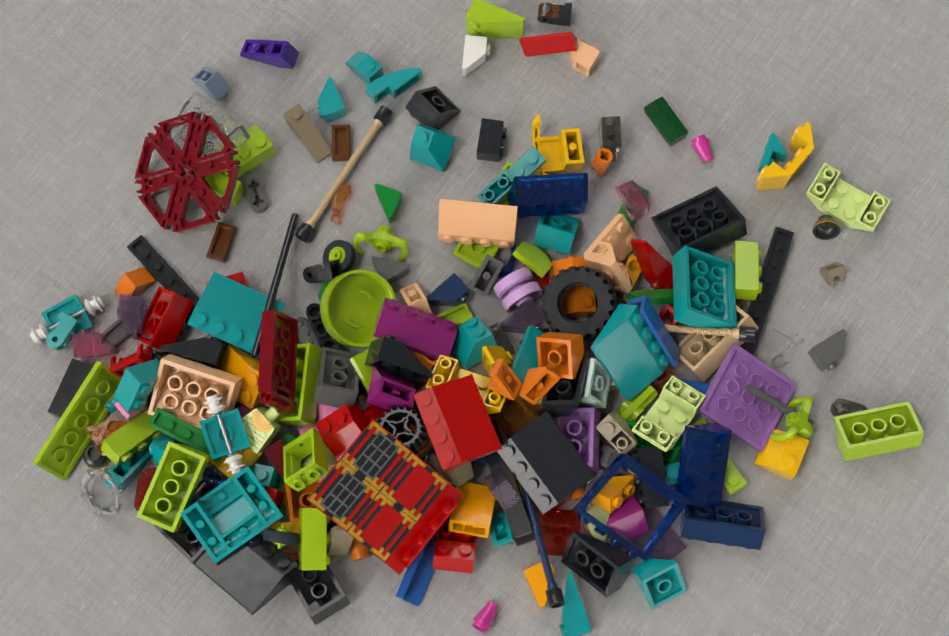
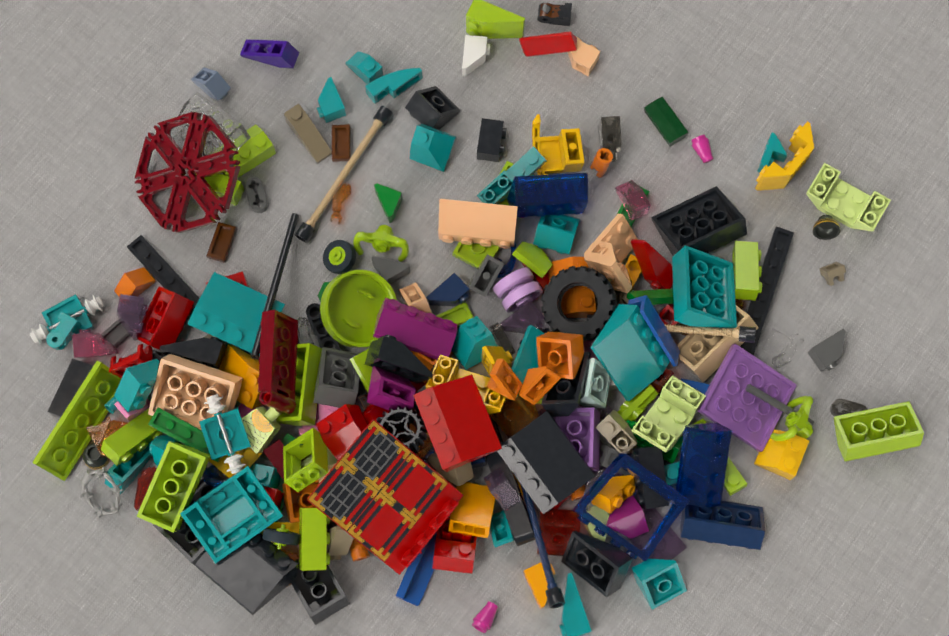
black leg [303,259,341,283] -> none

